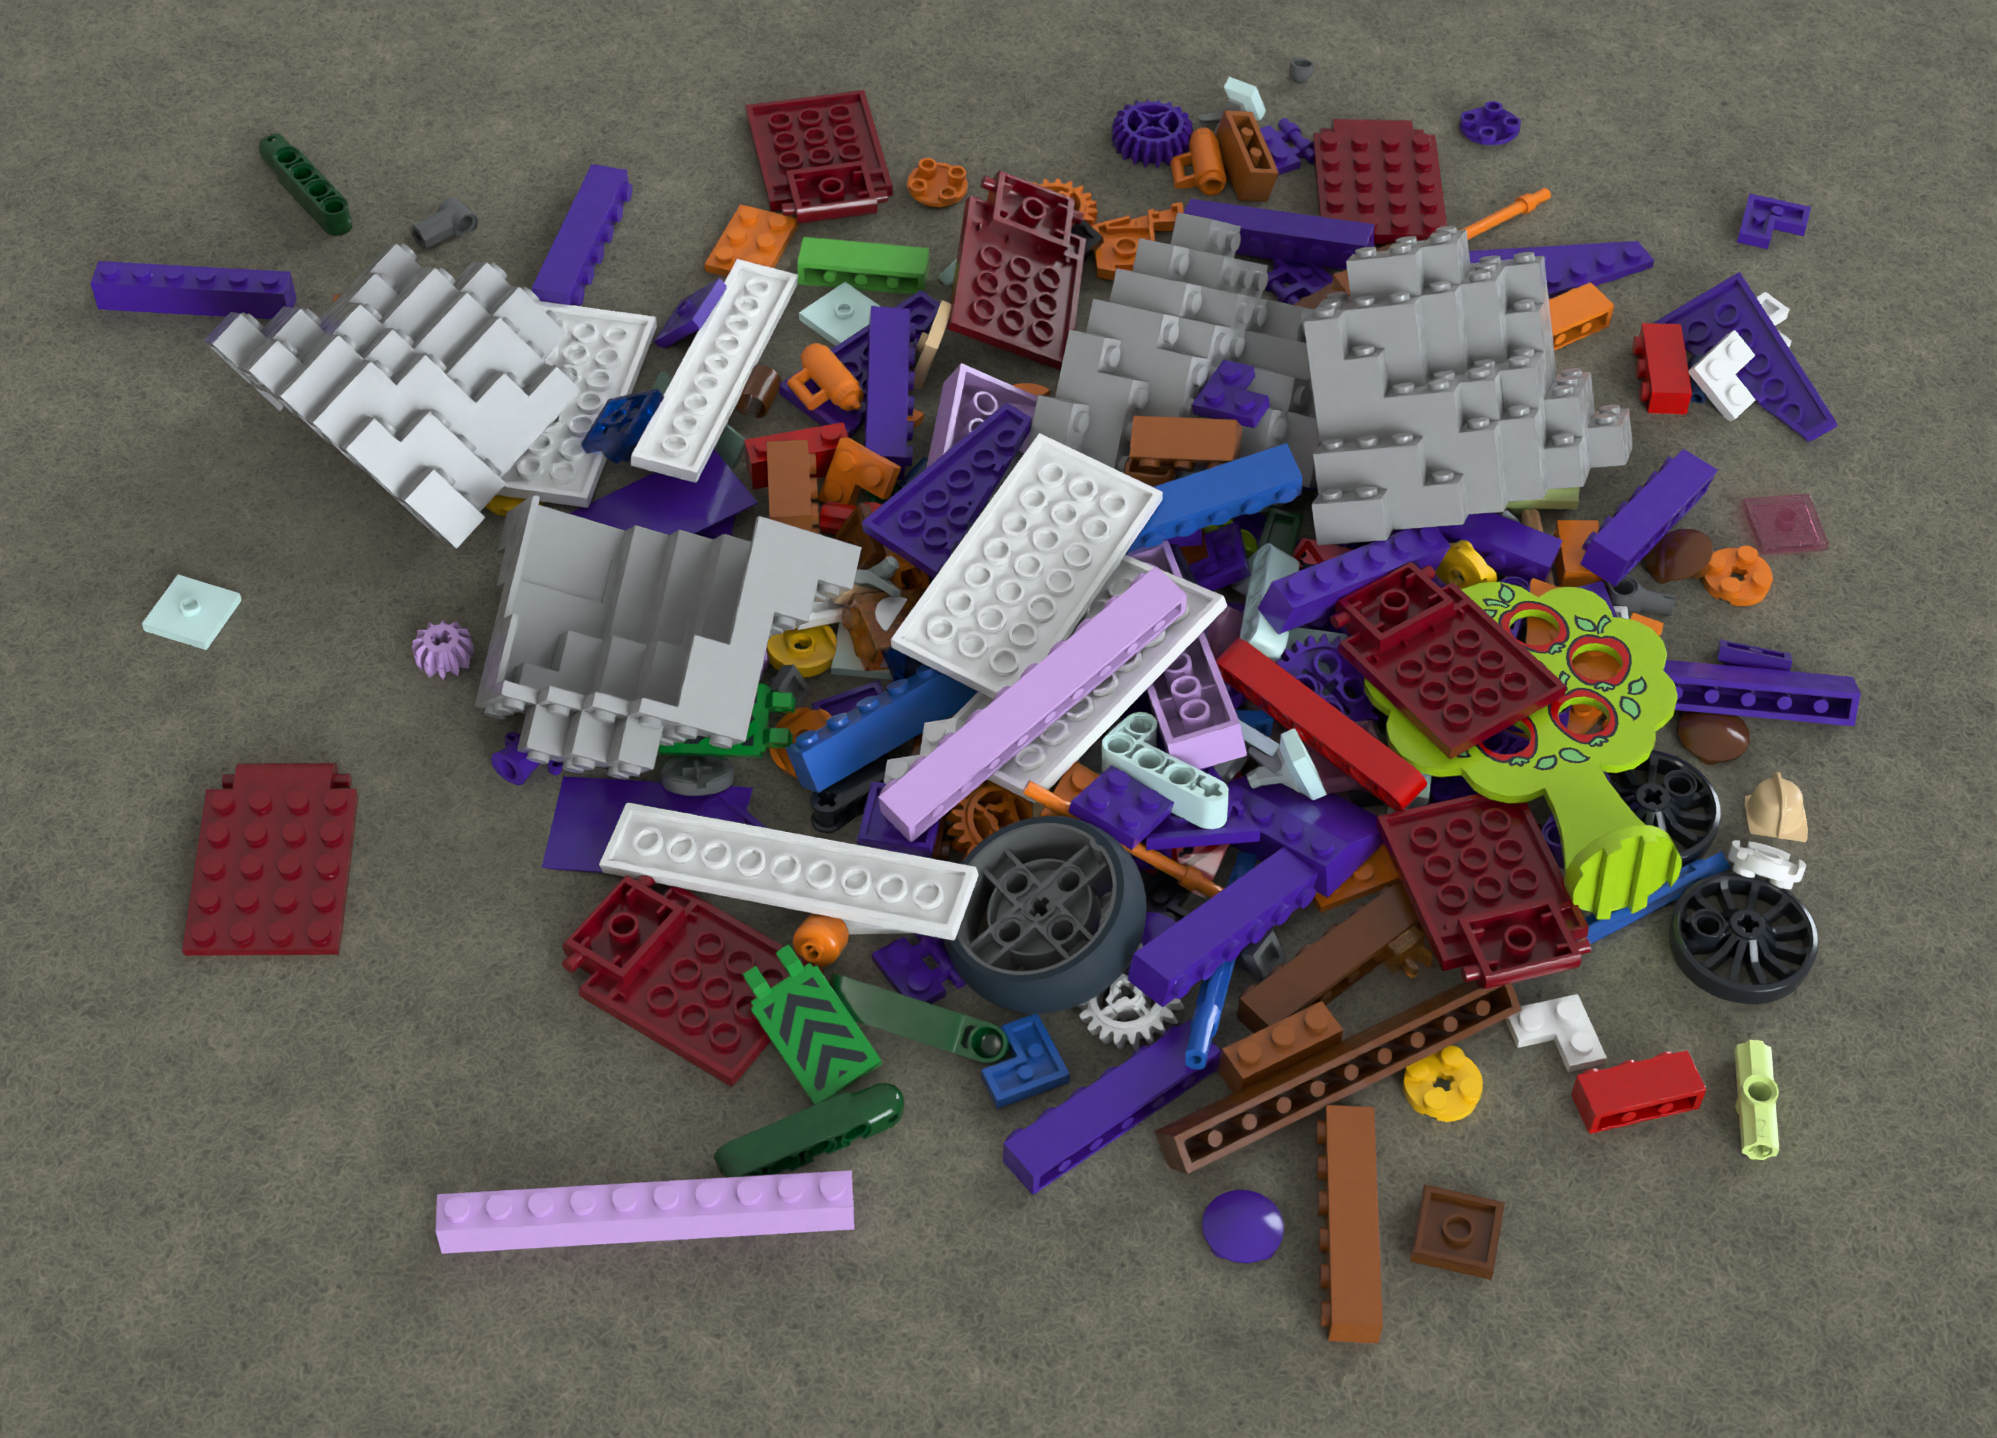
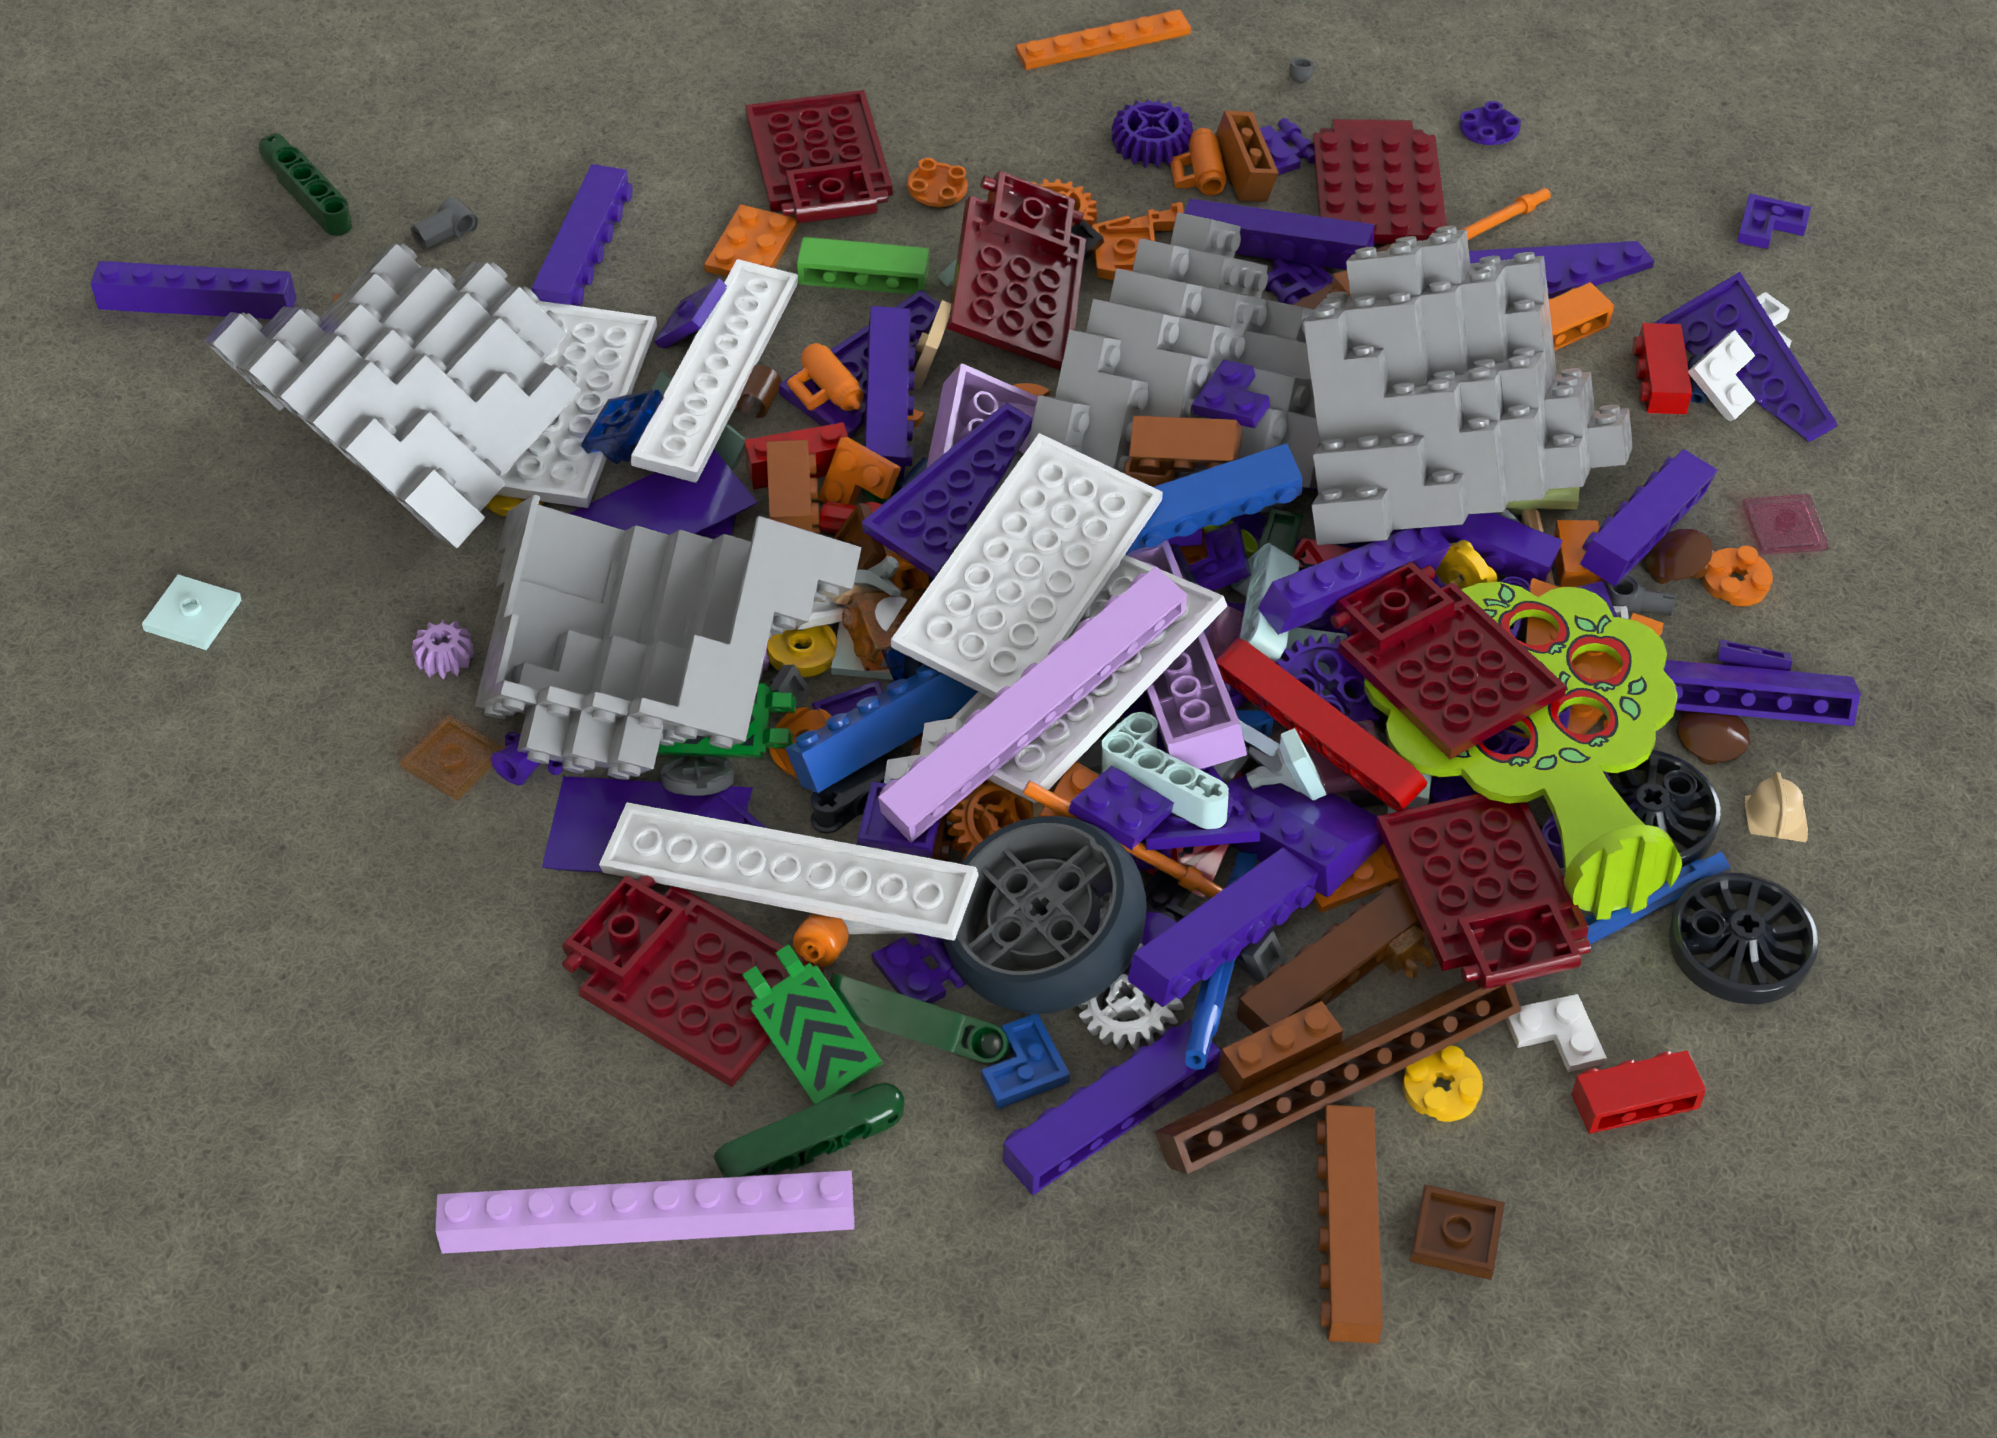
dark red plate [182,763,358,956] -> none
light aqua plate [799,282,881,346] -> none
light aqua piece [1198,77,1266,134] -> none
dark purple dish [1202,1190,1284,1263] -> none
white plate [1728,840,1806,889] -> none
yellowish green piece [1735,1040,1779,1160] -> none
none -> clear orange tile [400,715,504,801]
none -> orange plate [1016,10,1191,70]

